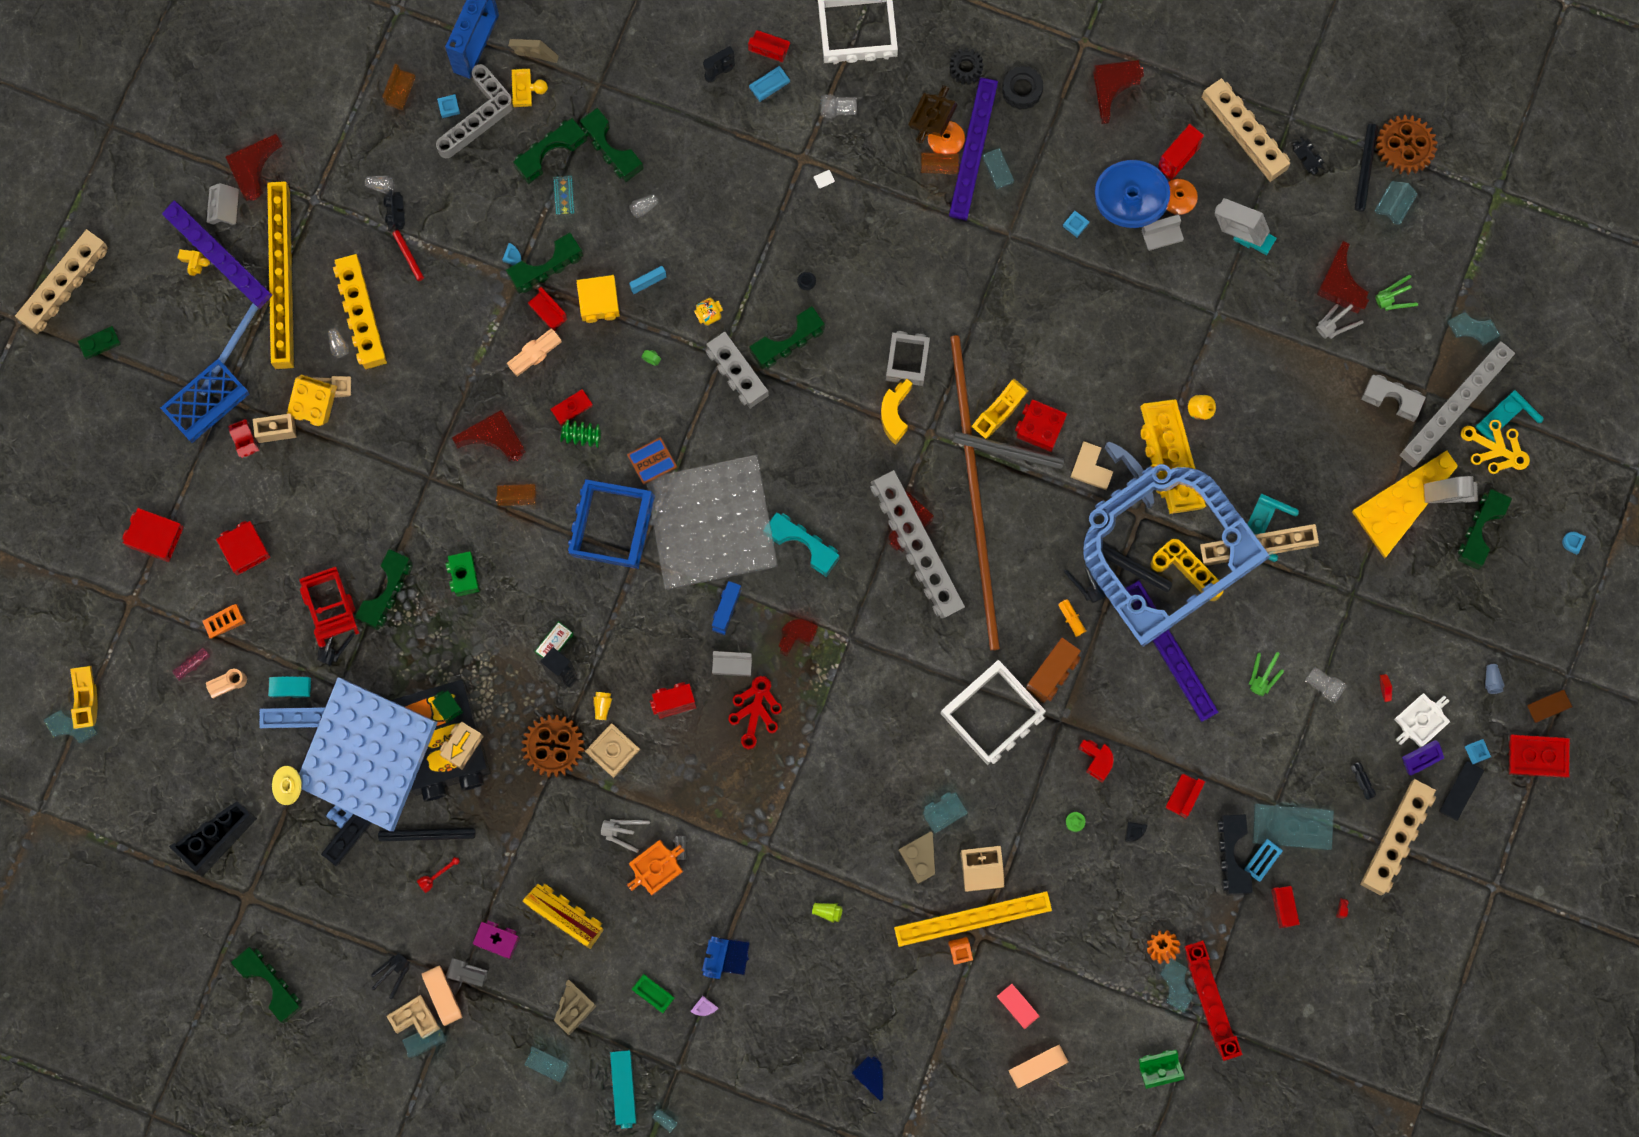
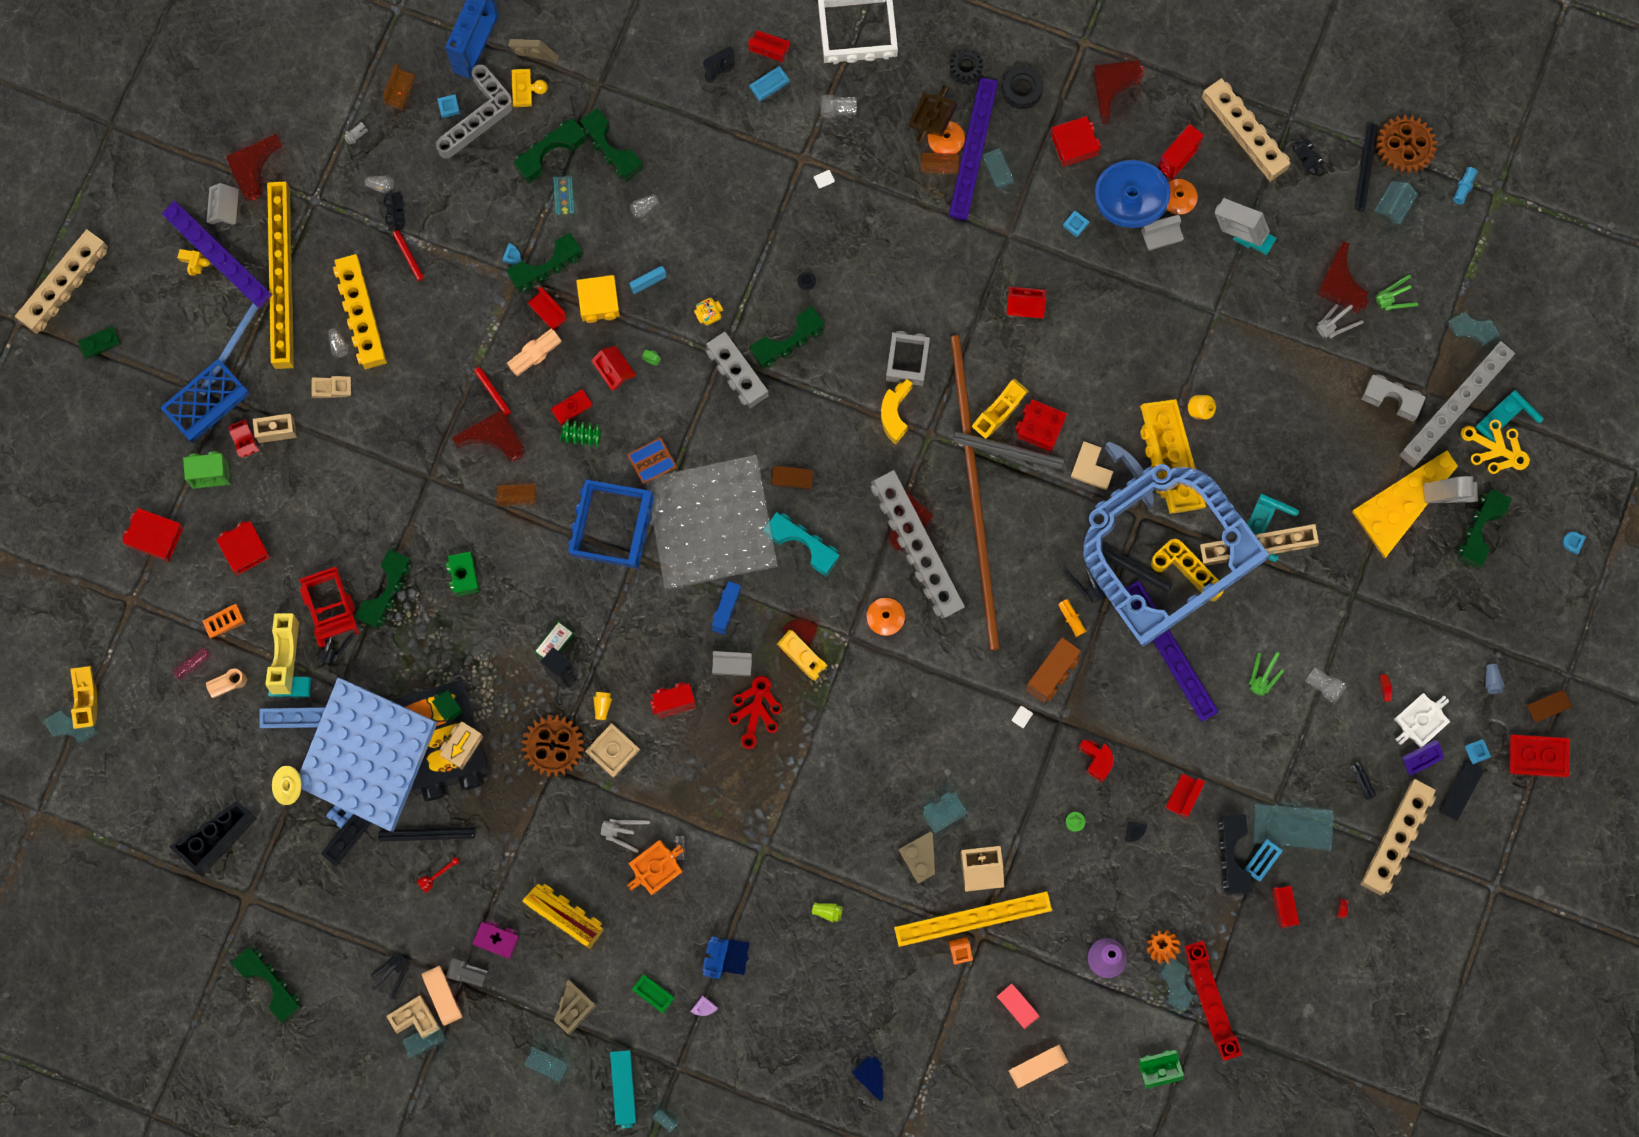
yellow brick [287,375,337,426] -> none
white window [940,660,1046,765] -> none
none -> bright green brick [183,451,231,489]
none -> light yellow arch [266,614,299,694]
none -> light grey pin [343,122,368,145]
none -> red bar [474,367,511,416]
none -> red panel [591,346,636,391]
none -> reddish brown slope [771,466,813,490]
none -> yellow plate [777,630,827,681]
none -> orange dish [867,598,905,636]
none -> red panel [1006,287,1046,318]
none -> white sticker [1012,706,1033,728]
none -> red brick [1050,116,1101,167]
none -> medium lavender cone [1088,938,1127,978]
none -> dark azure pin [1453,167,1478,205]

